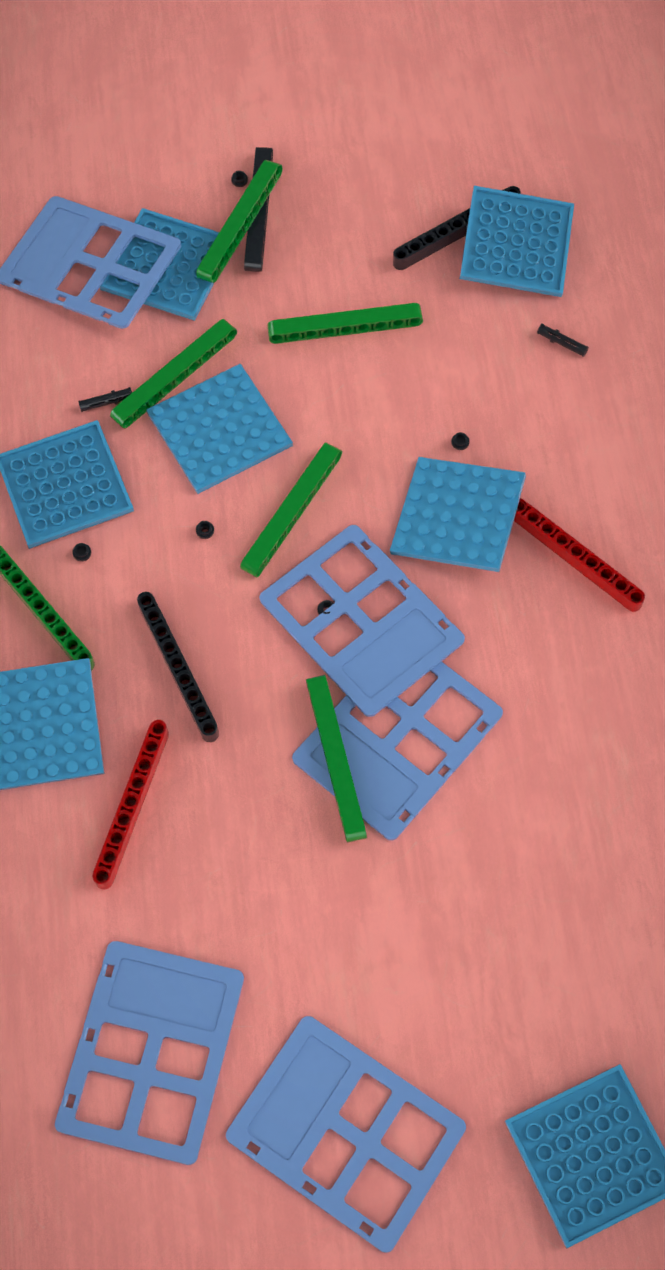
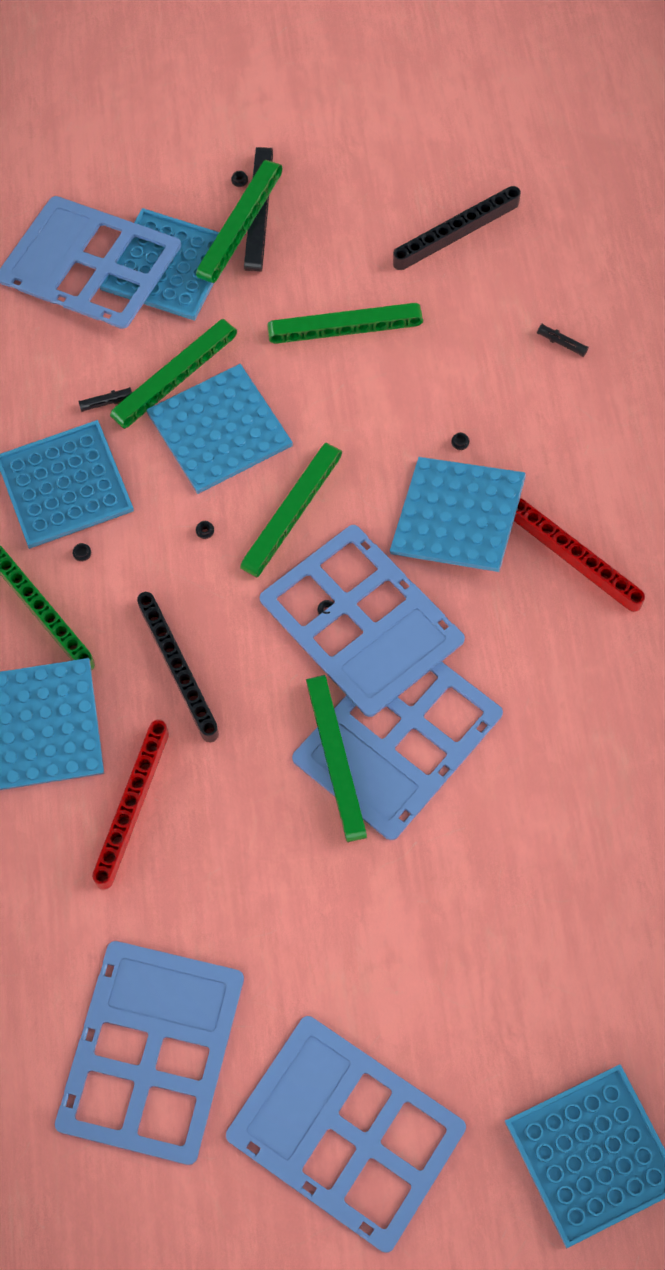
dark azure plate [459,186,574,297] -> none

